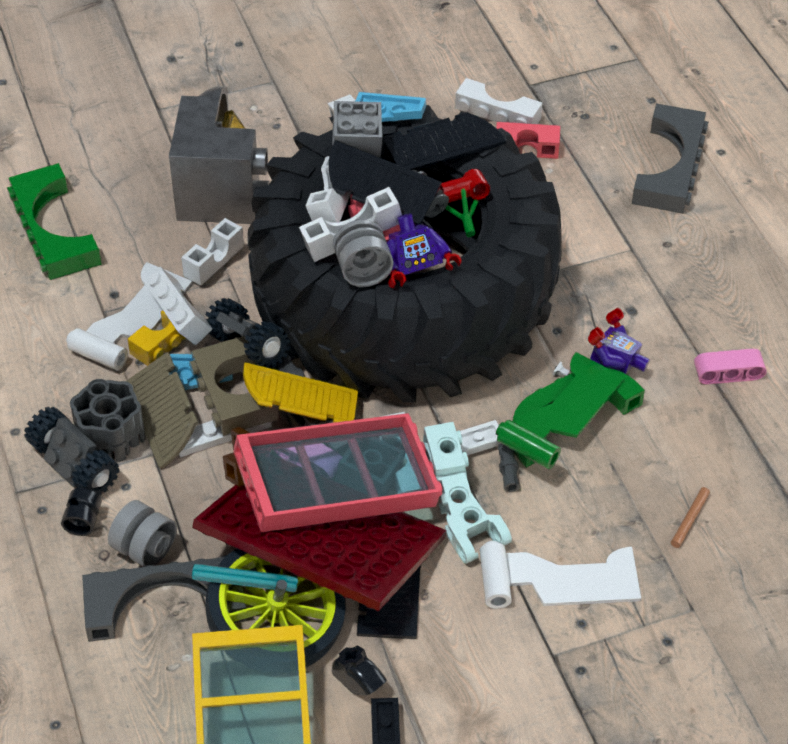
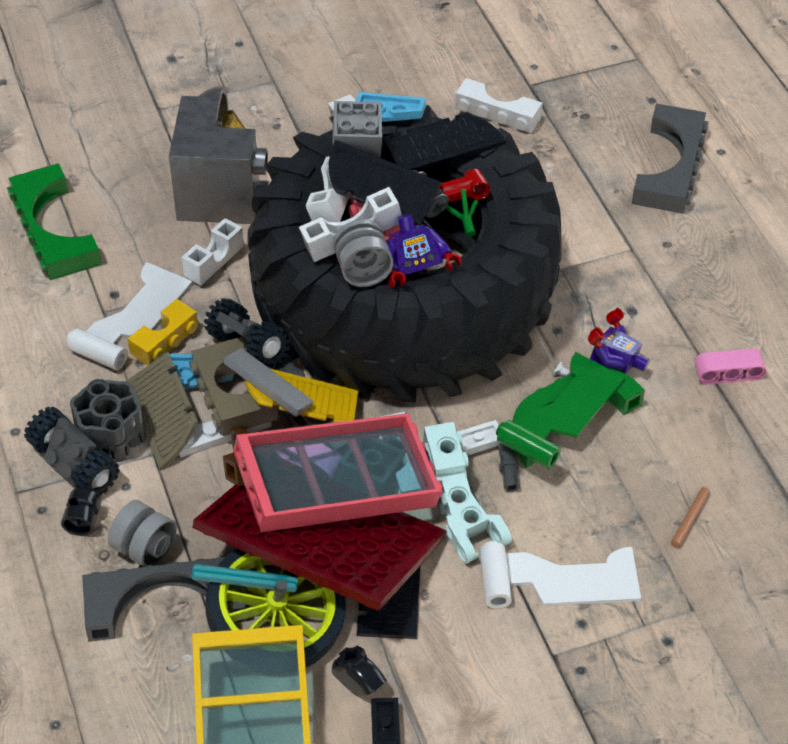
white arch [144,267,212,345] -> none
coral arch [496,122,560,159] -> none
none -> light grey tile [224,348,313,417]

